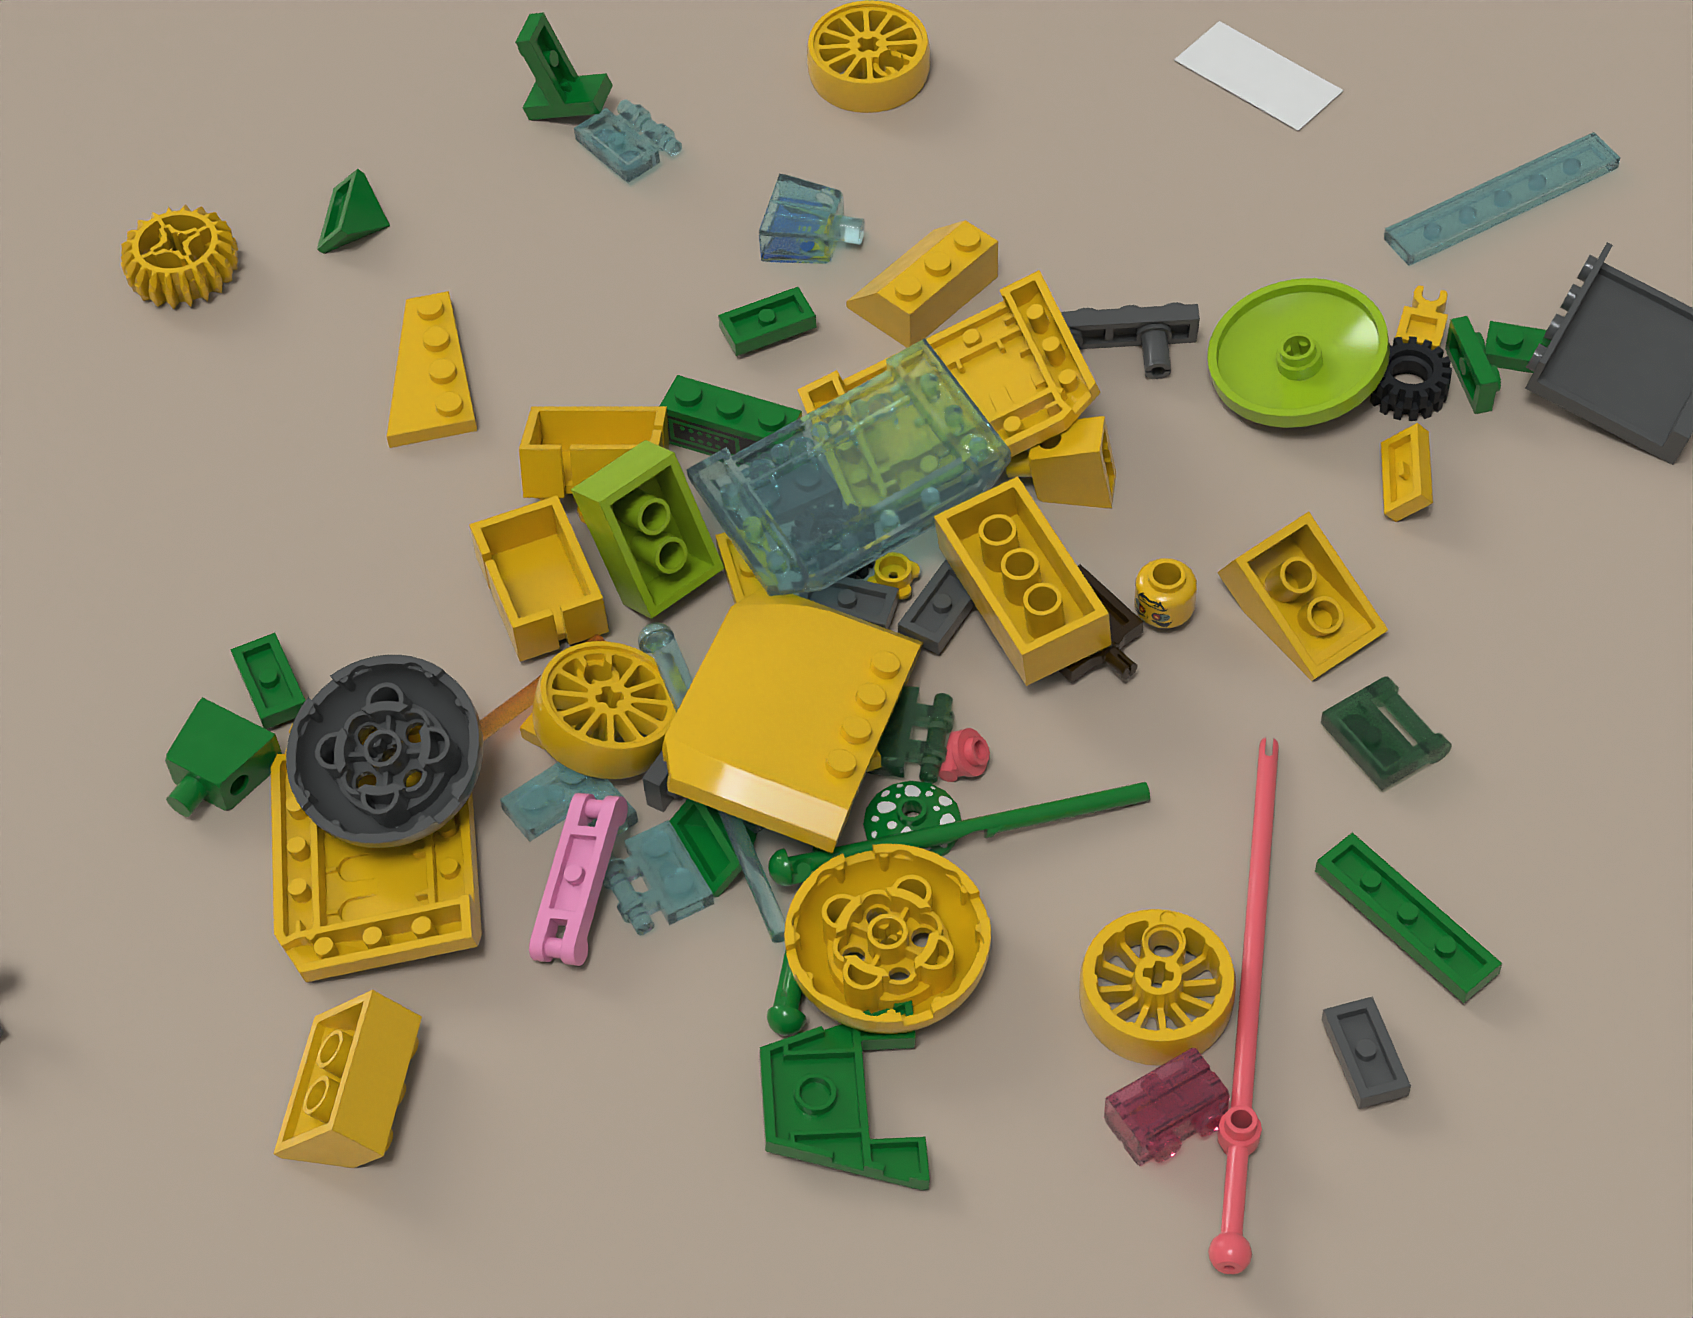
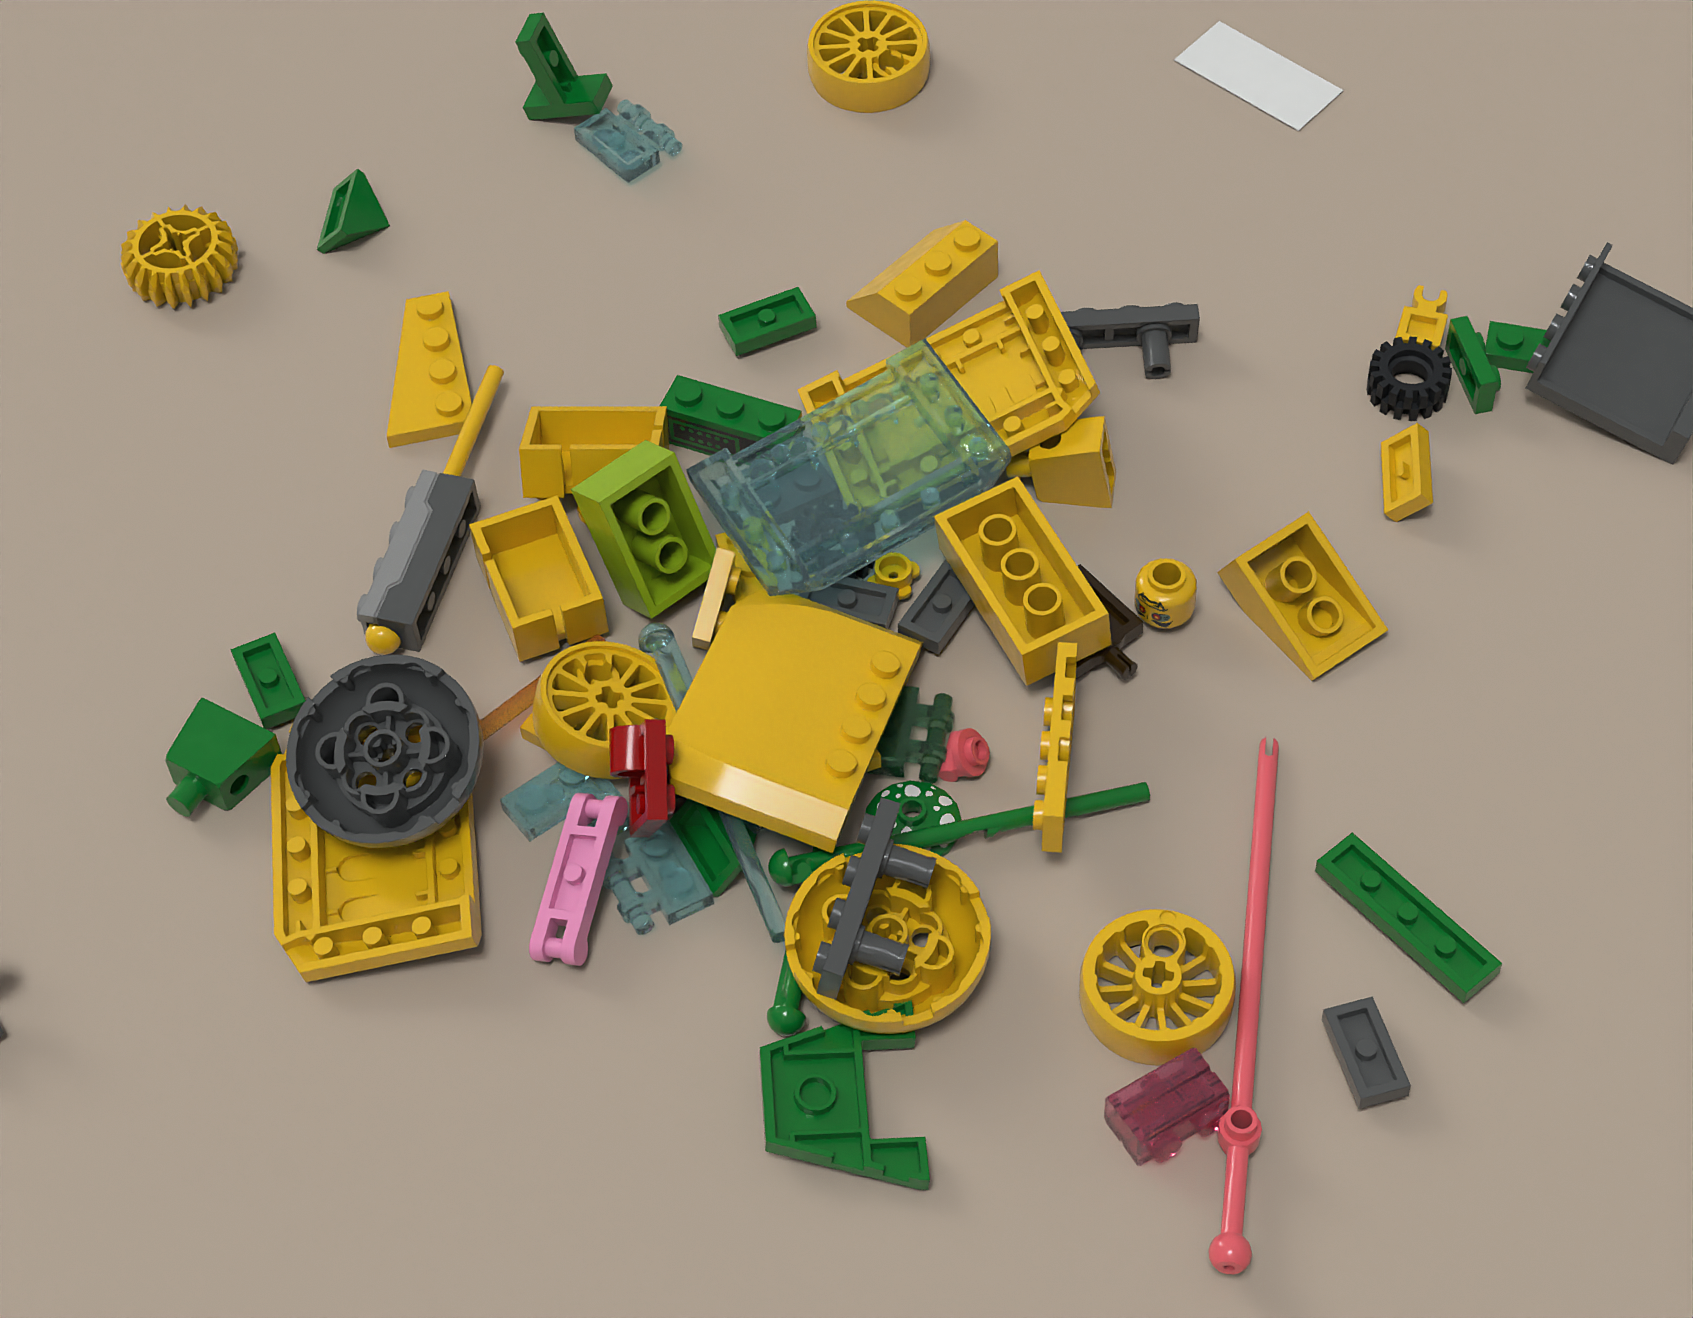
yellow slope [273,990,422,1168] -> none
clear light blue torso [759,174,865,264] -> none
lime dish [1207,278,1390,428] -> none
clear green plate [1321,676,1452,791] -> none
clear light blue tile [1384,132,1621,266] -> none
none -> piece [357,365,504,655]
none -> red plate [609,719,675,838]
none -> yellow plate [692,547,742,650]
none -> dark grey plate [812,797,937,1000]
none -> yellow wing [1033,642,1078,853]

